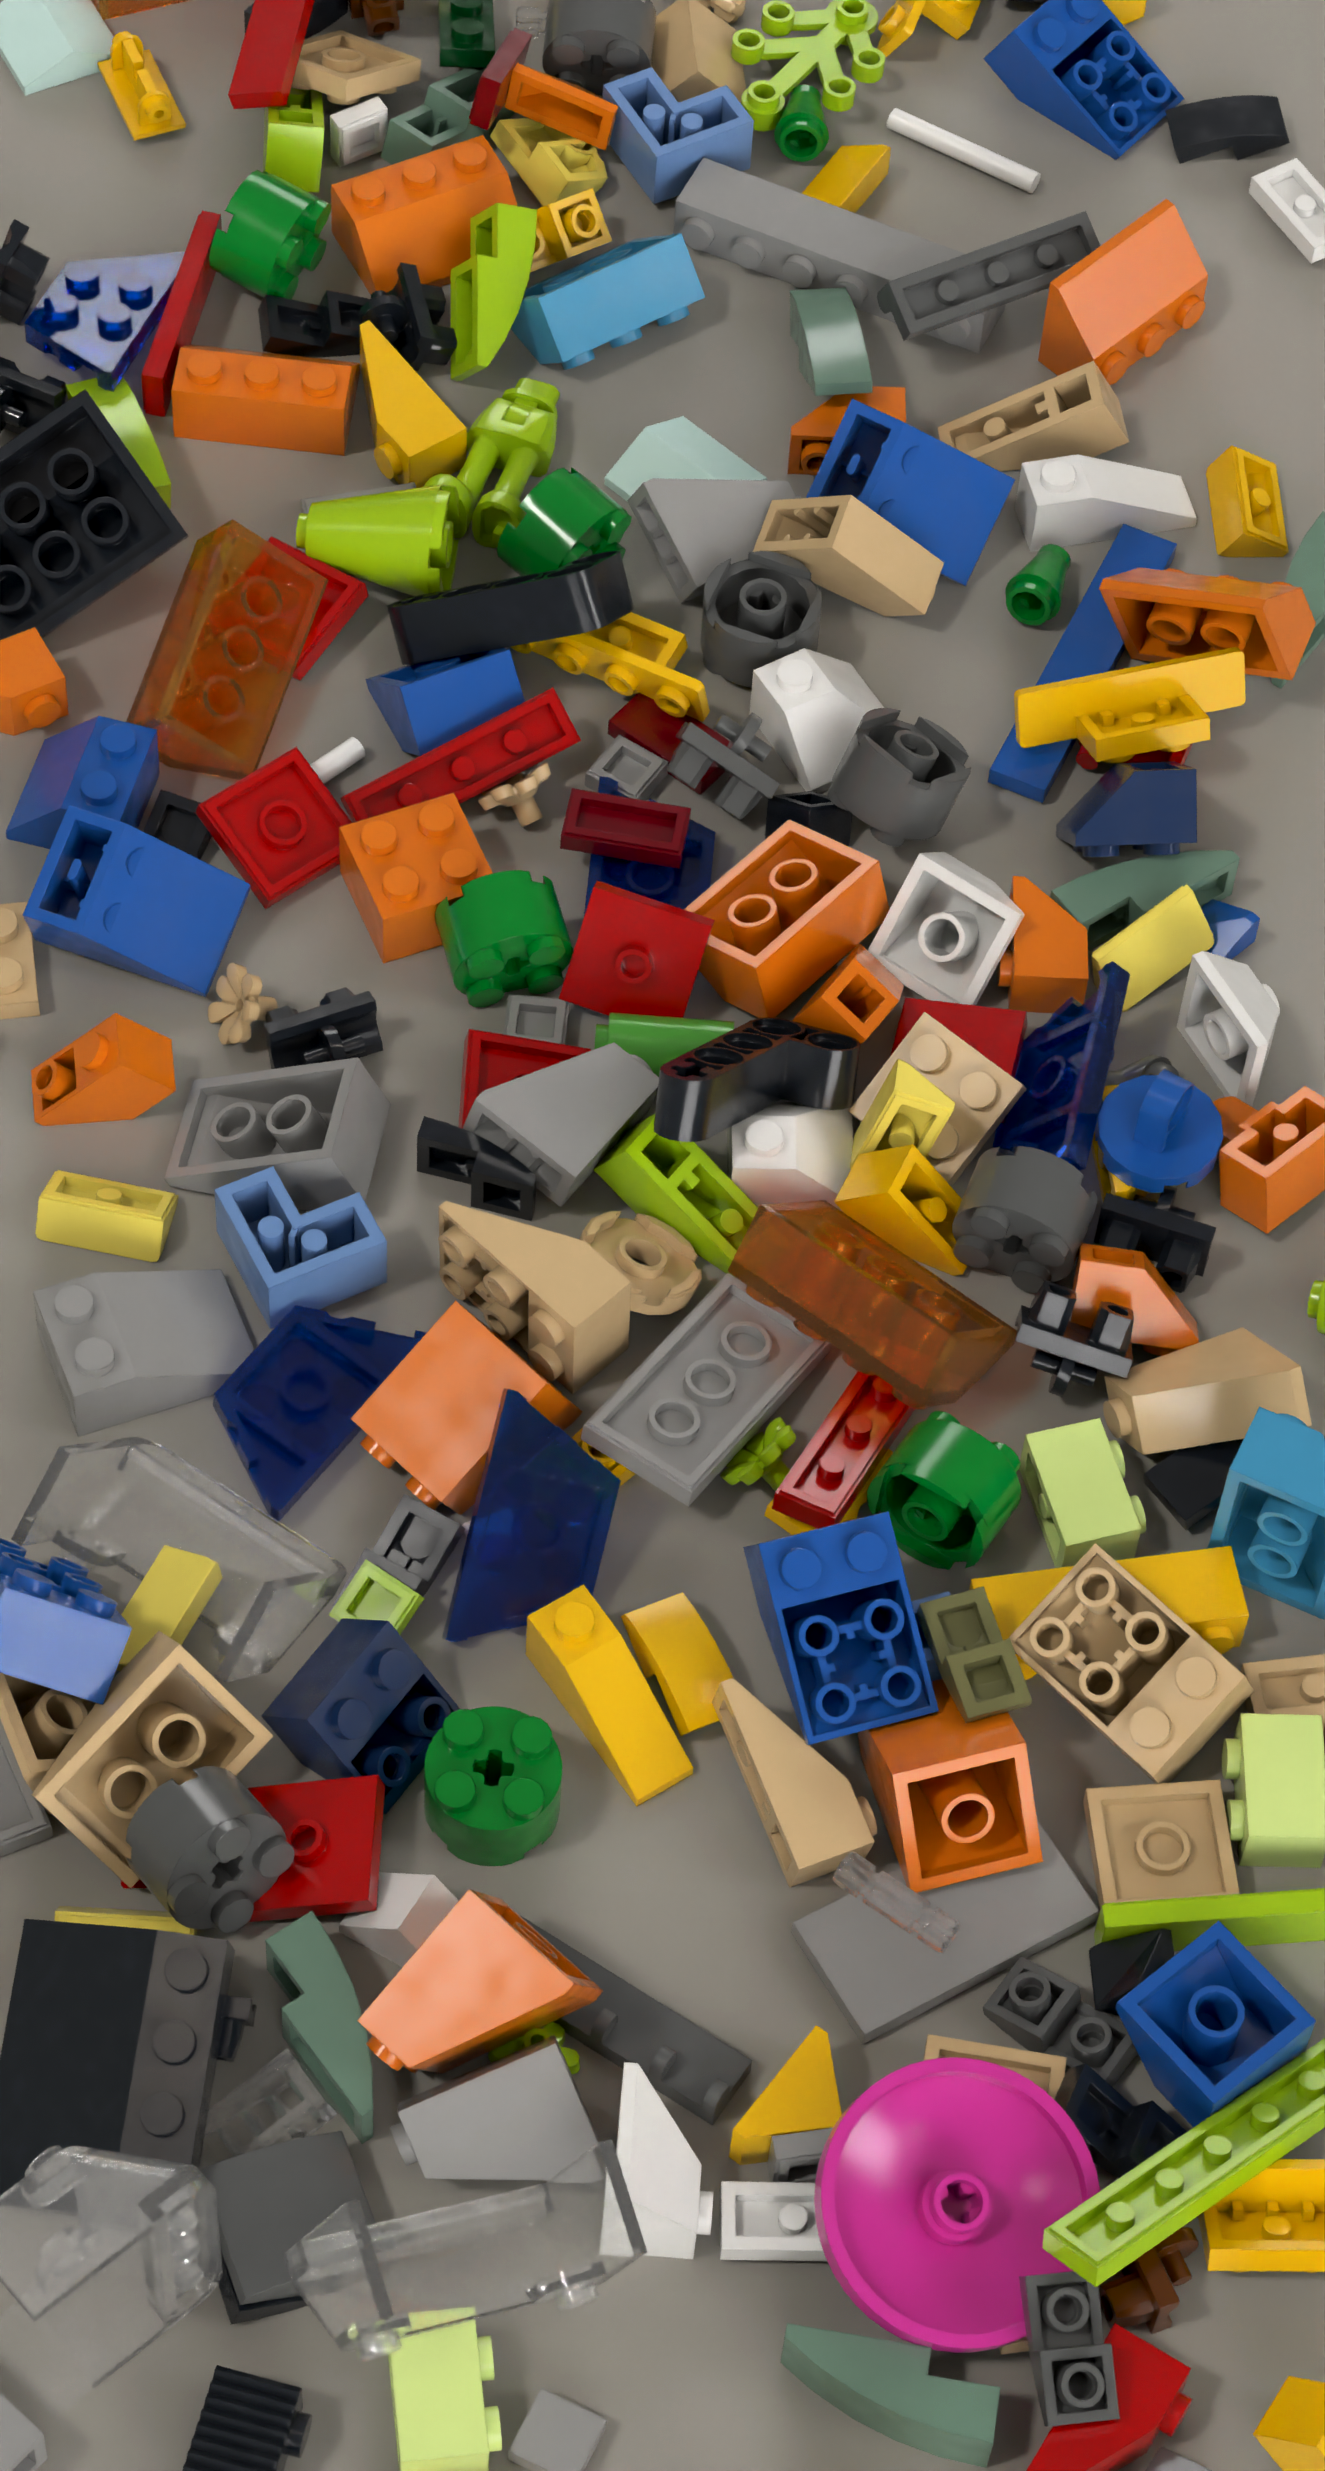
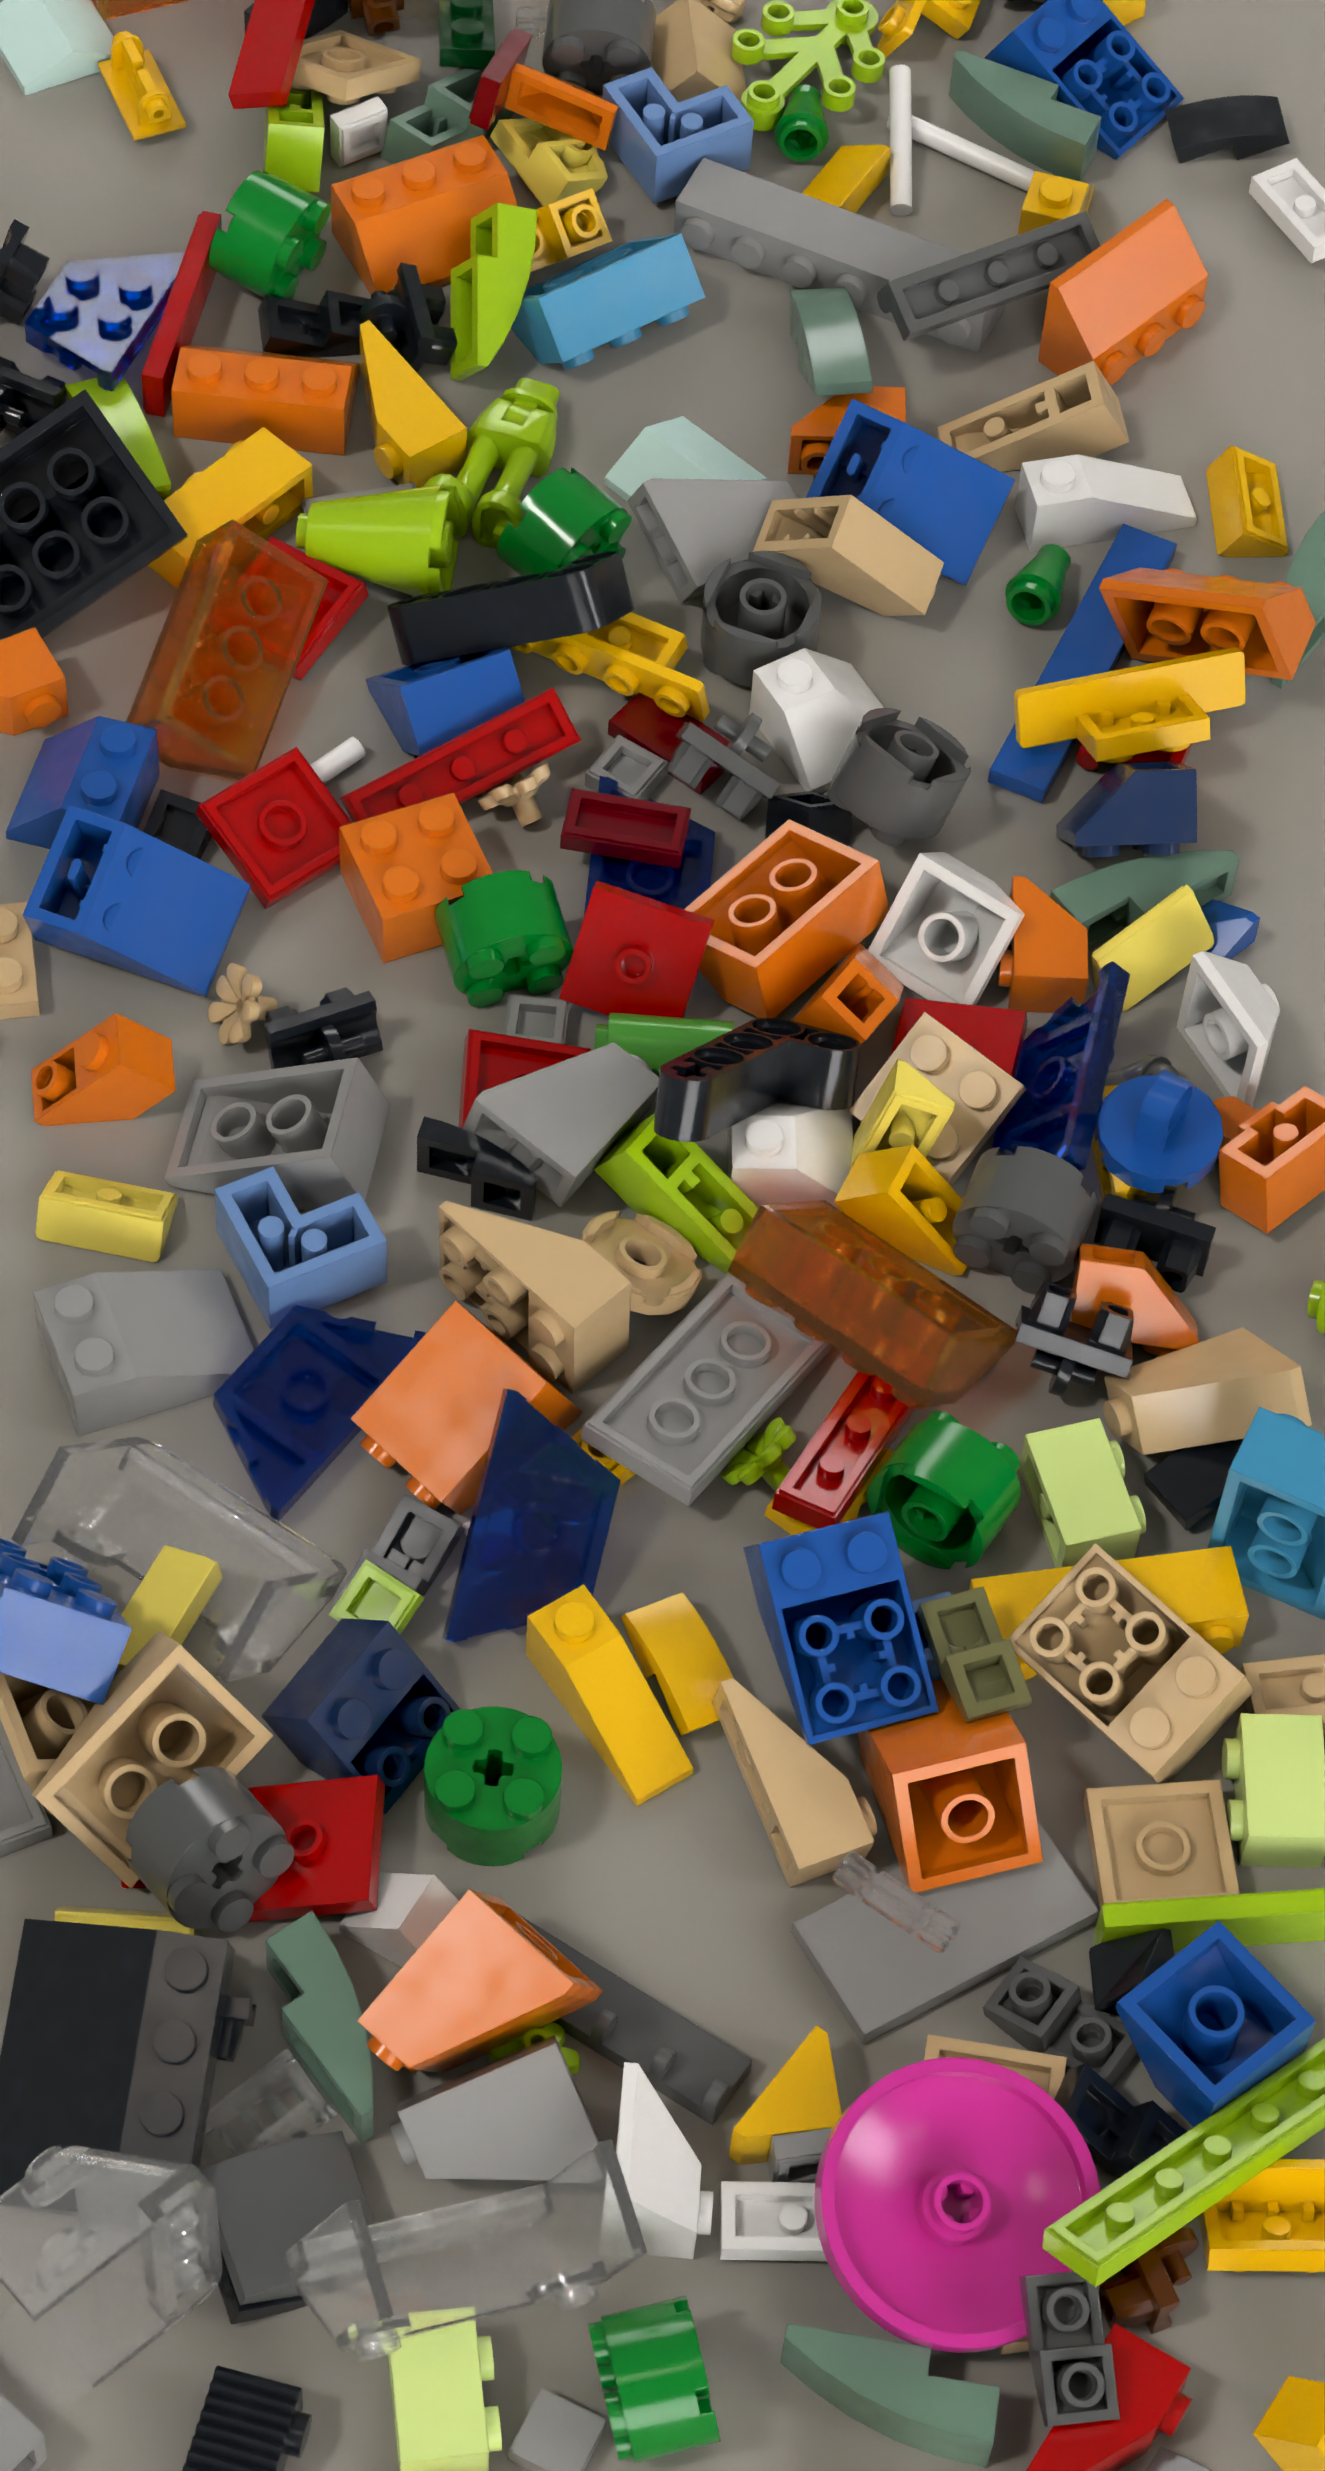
none -> yellow brick [148,427,313,597]
none -> green brick [587,2295,721,2463]
none -> white bar [889,65,912,216]
none -> sand green slope [949,49,1102,181]
none -> yellow slope [1018,171,1095,235]

